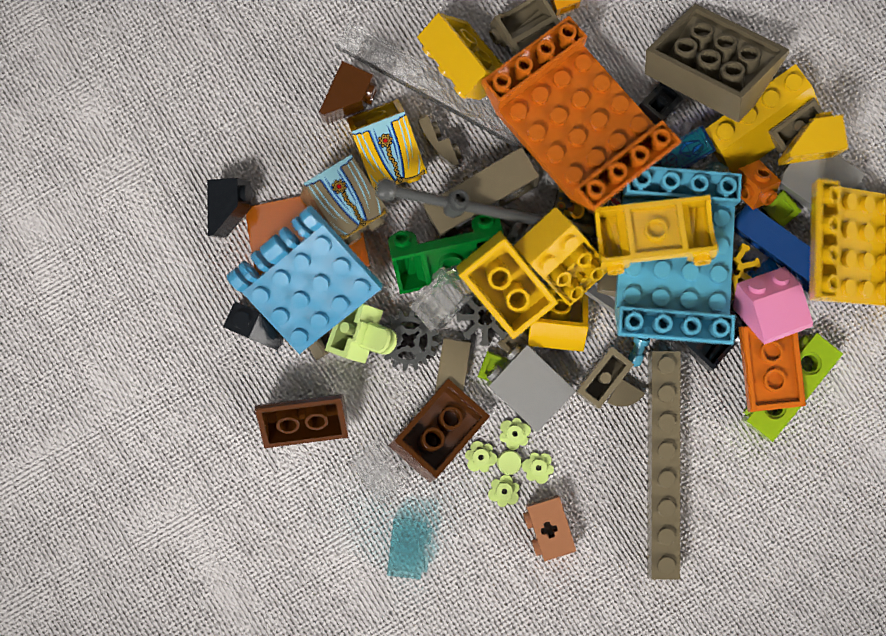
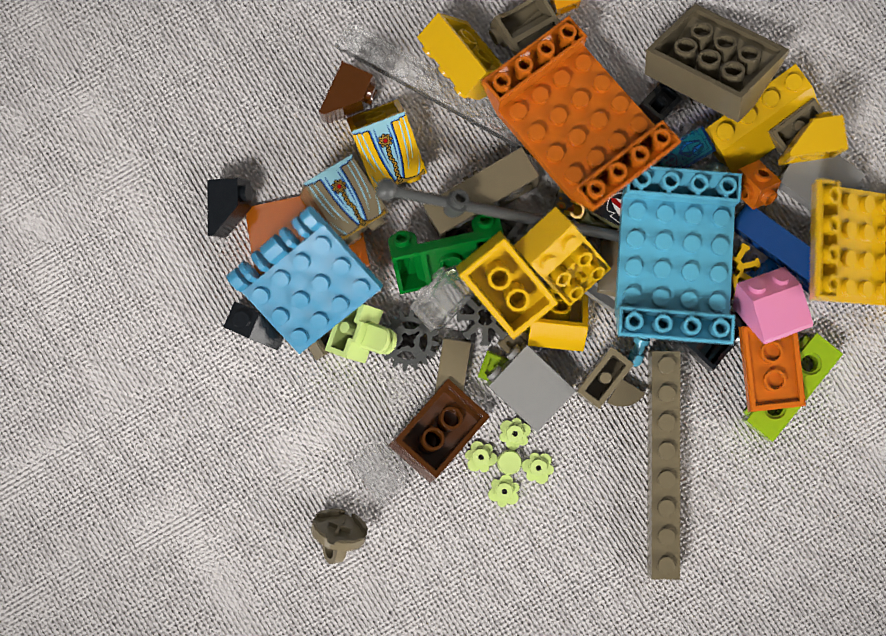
reddish brown slope [255,394,349,449] -> none
clear light blue brick [387,516,432,580] -> none
dark tan slope [418,116,462,169] -> none
nougat brick [523,495,577,562] -> none
yellow piece [594,195,718,275] -> none
lime tile [761,190,802,227] -> none
none -> dark tan tile [310,509,368,564]

